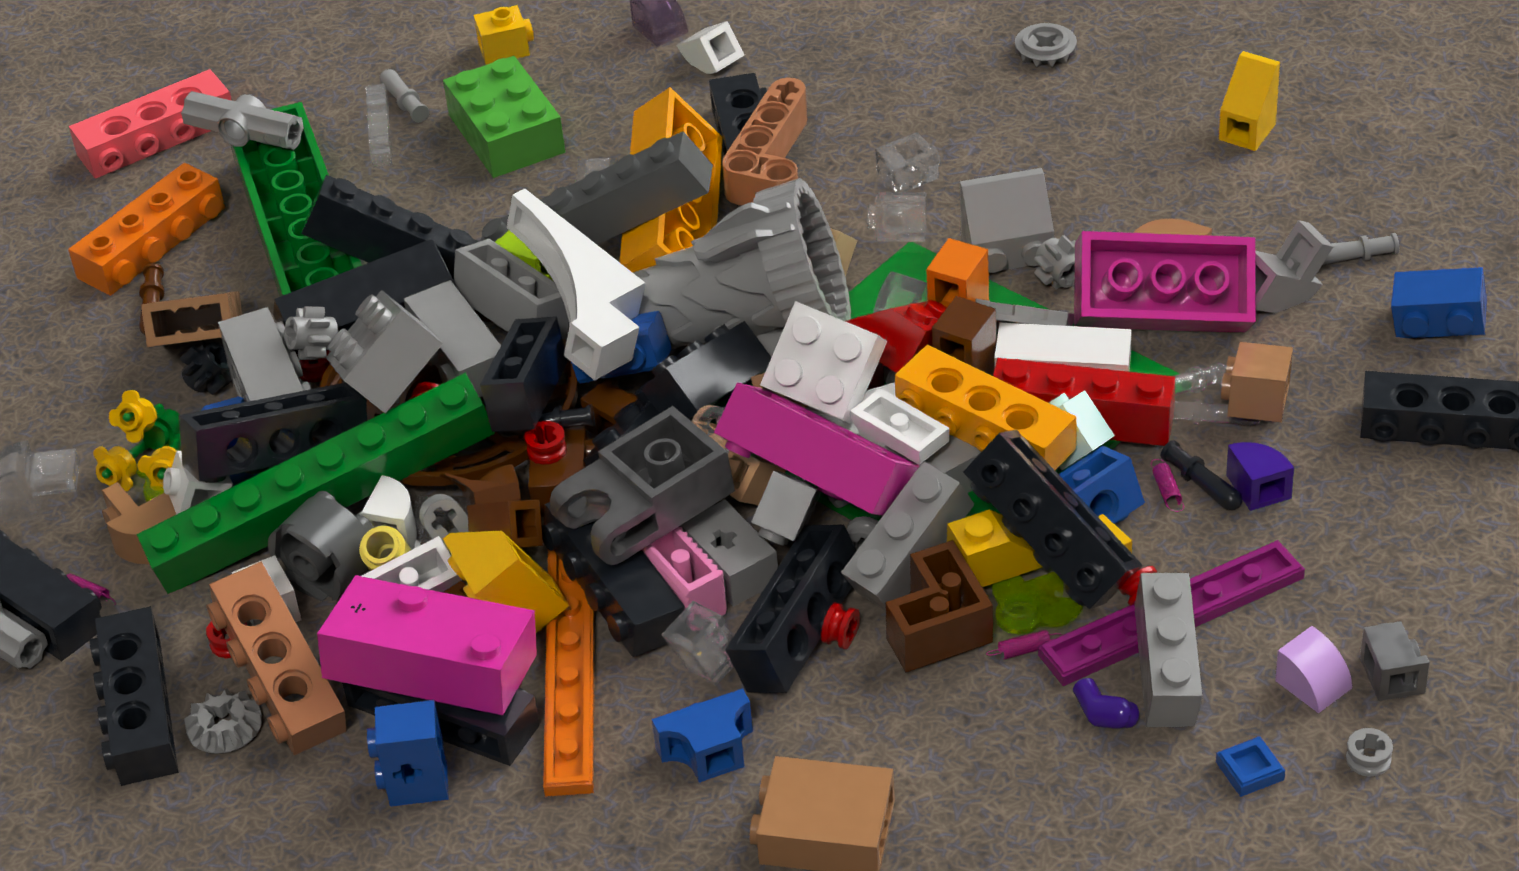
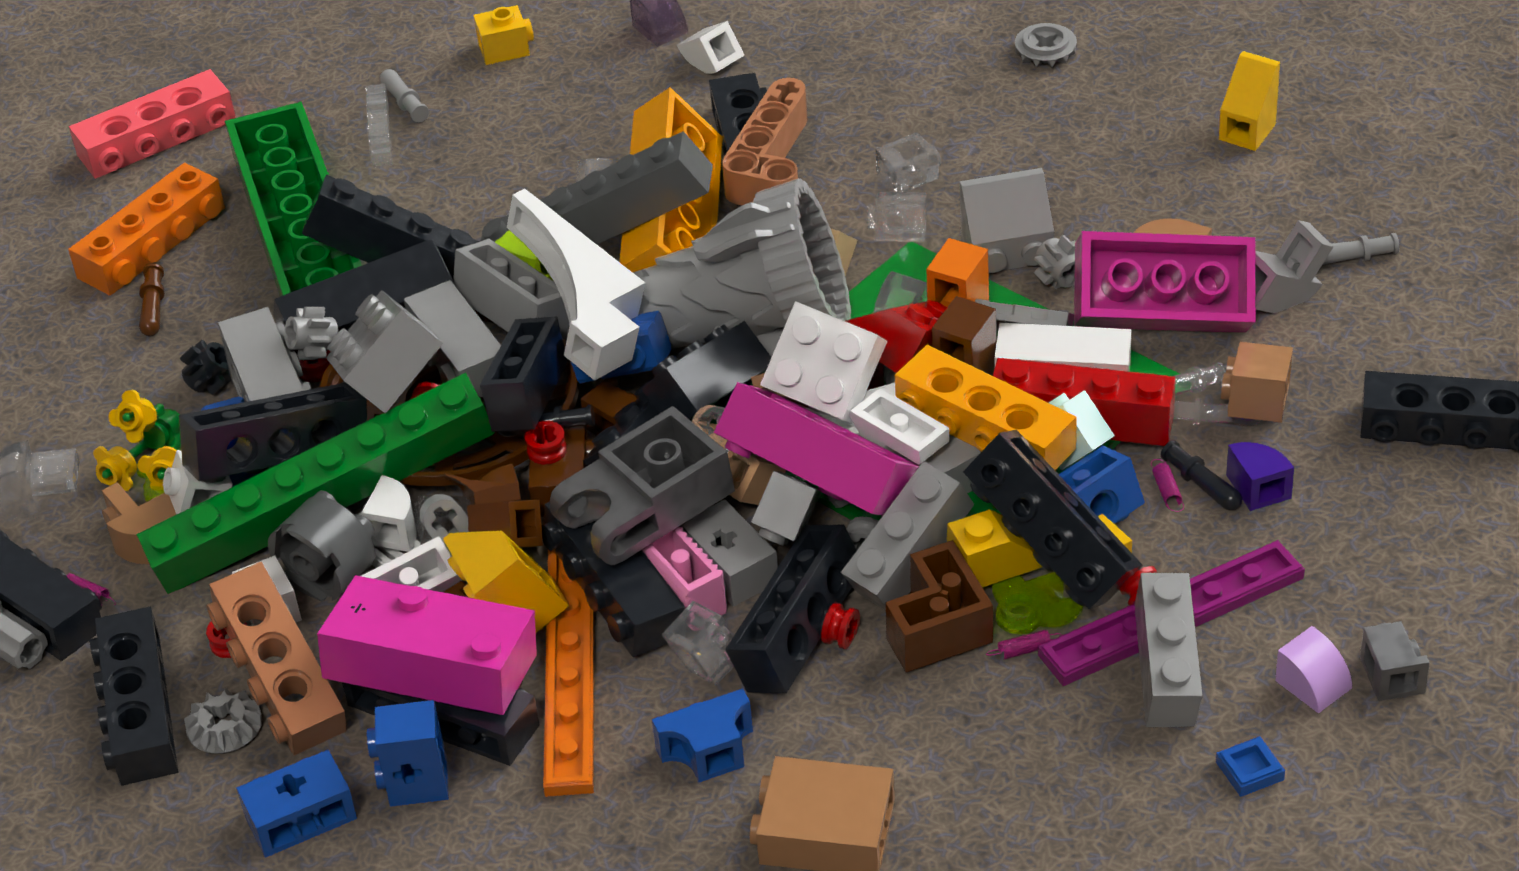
medium nougat brick [141,291,243,347] -> none
light grey piece [181,91,304,150] -> none
light yellow brick [359,526,412,571] -> none
bright green brick [443,56,566,178] -> none
dark purple arm [1073,678,1140,729] -> none
light grey bush [1346,728,1393,777] -> none
blue brick [1391,267,1487,338] -> none
none -> blue brick [236,749,357,858]

